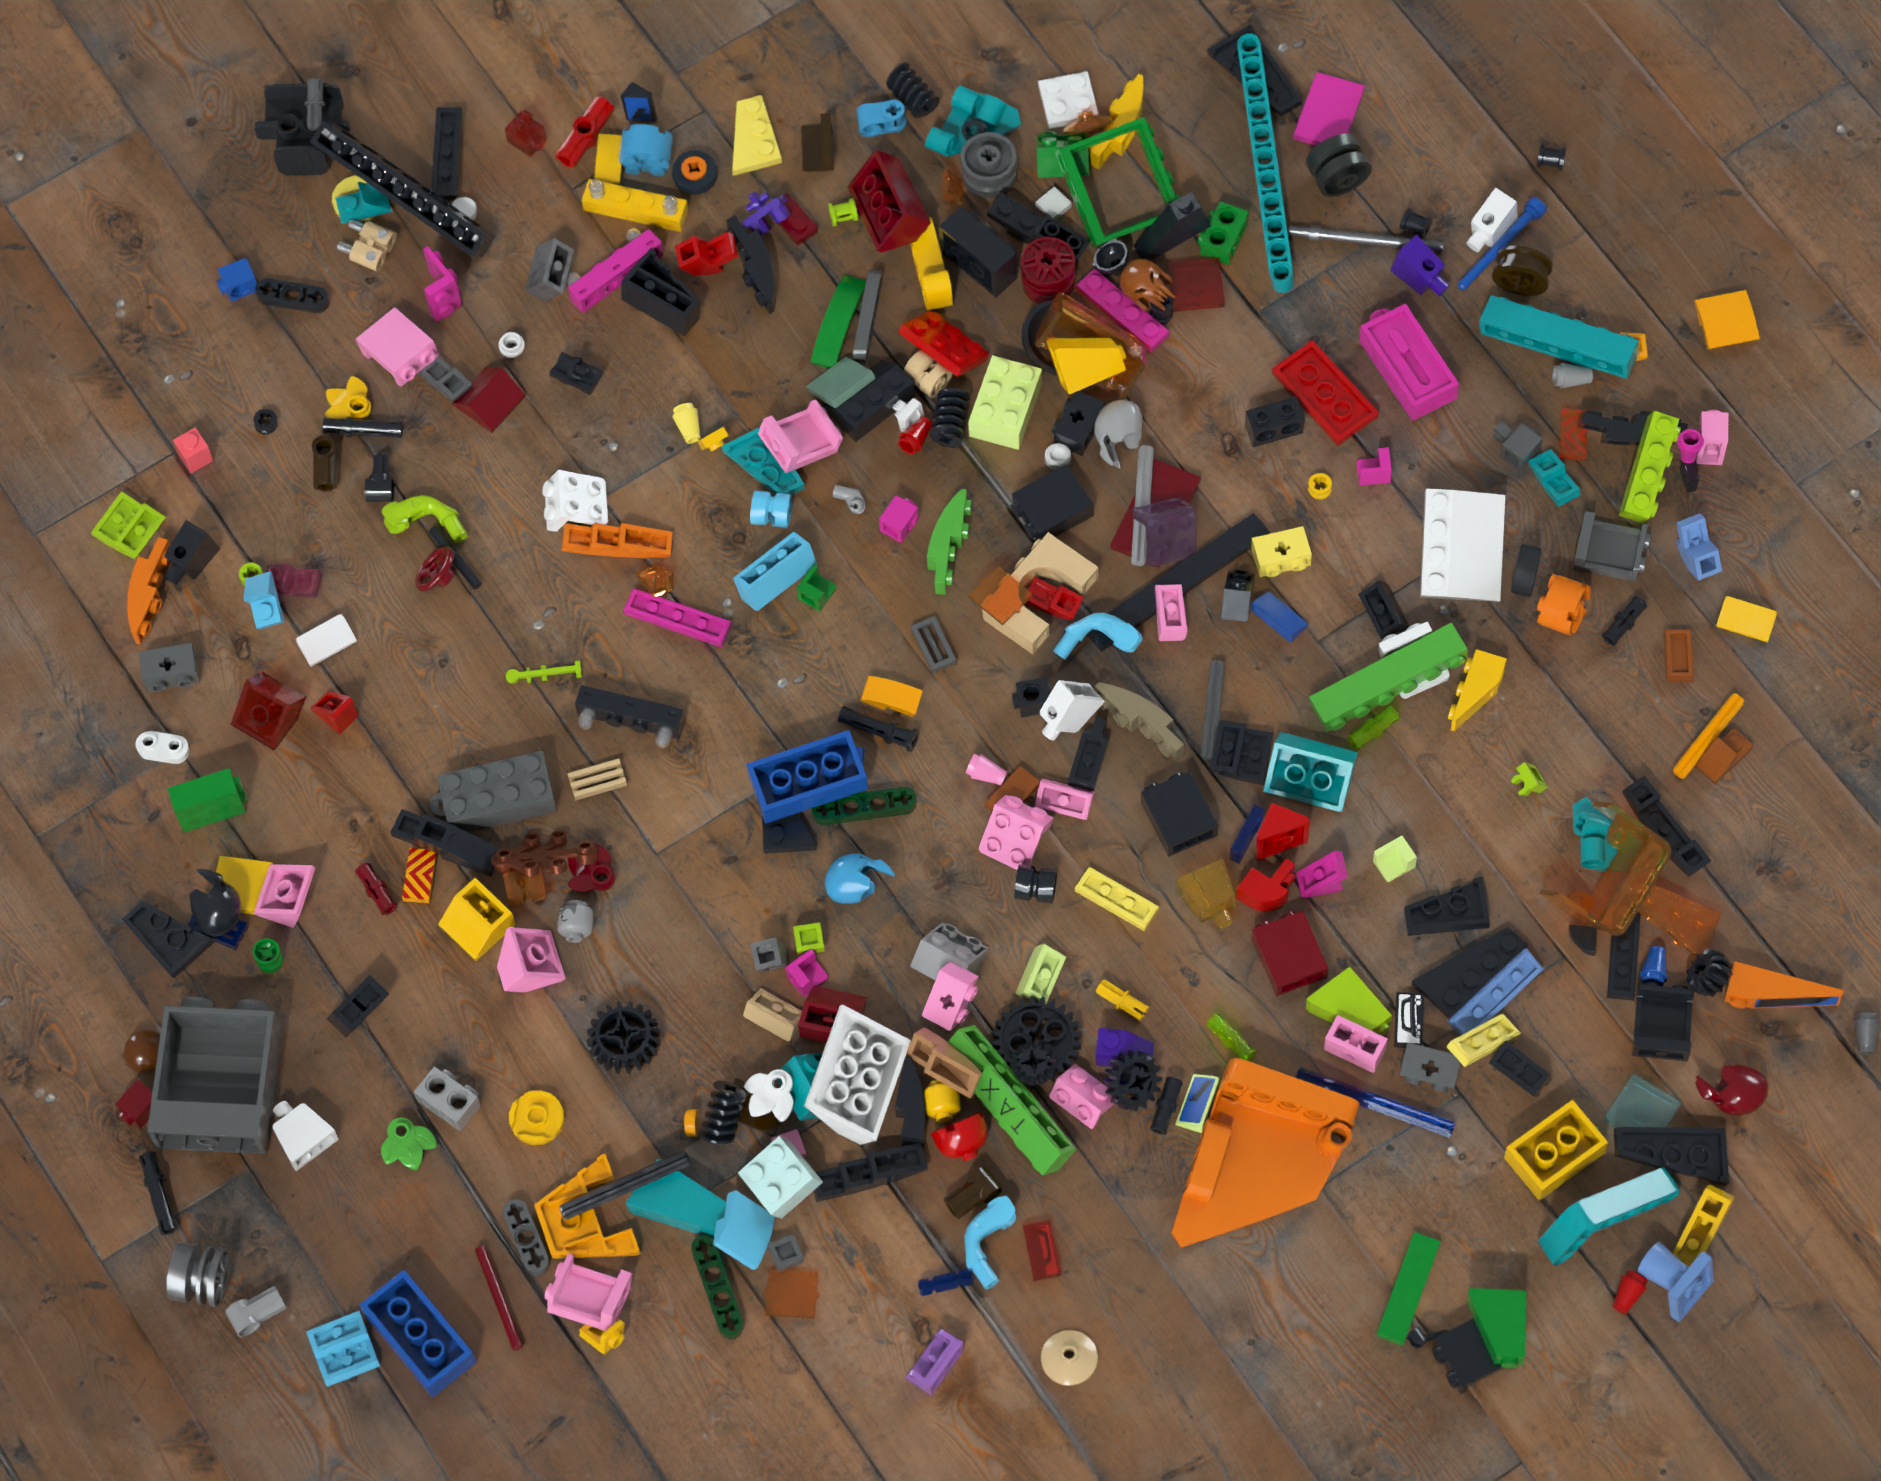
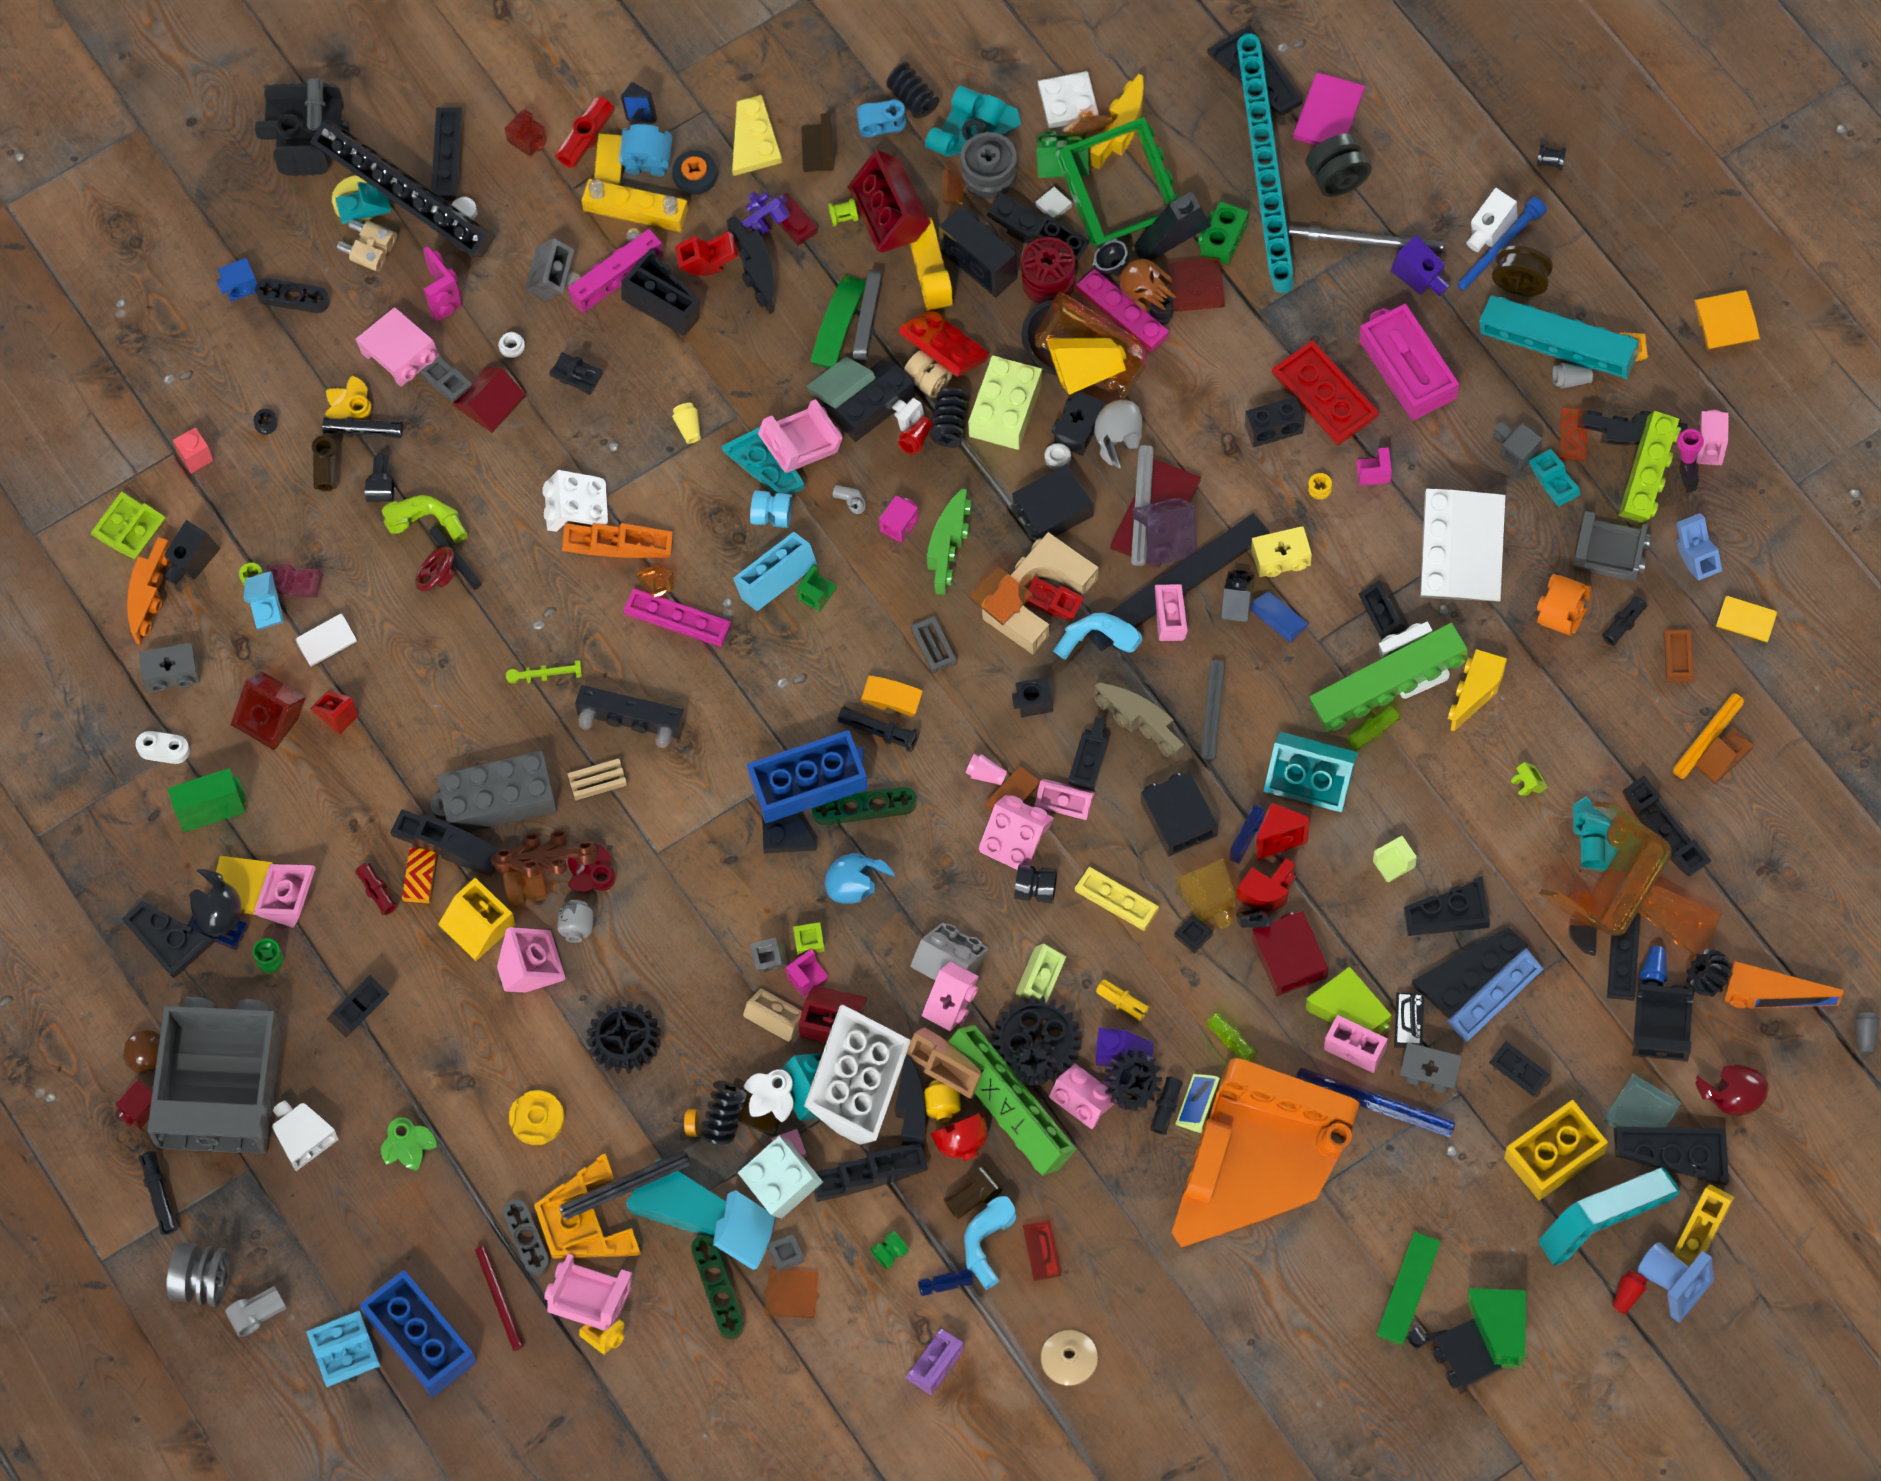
light grey brick [414,1066,481,1131] -> none
yellow plate [697,427,728,452] -> none
white torso [1040,680,1104,741] -> none
black slope [1210,720,1274,785] -> none
dark pink slope [1296,851,1348,898] -> none
black bush [1399,208,1433,239] -> none
light yellow tile [1447,1013,1521,1067] -> none
black tyre [1511,544,1542,597] -> none
none -> green wheel [870,1230,909,1270]
none -> black tile [1174,914,1213,954]
none -> black tile [1236,908,1272,928]

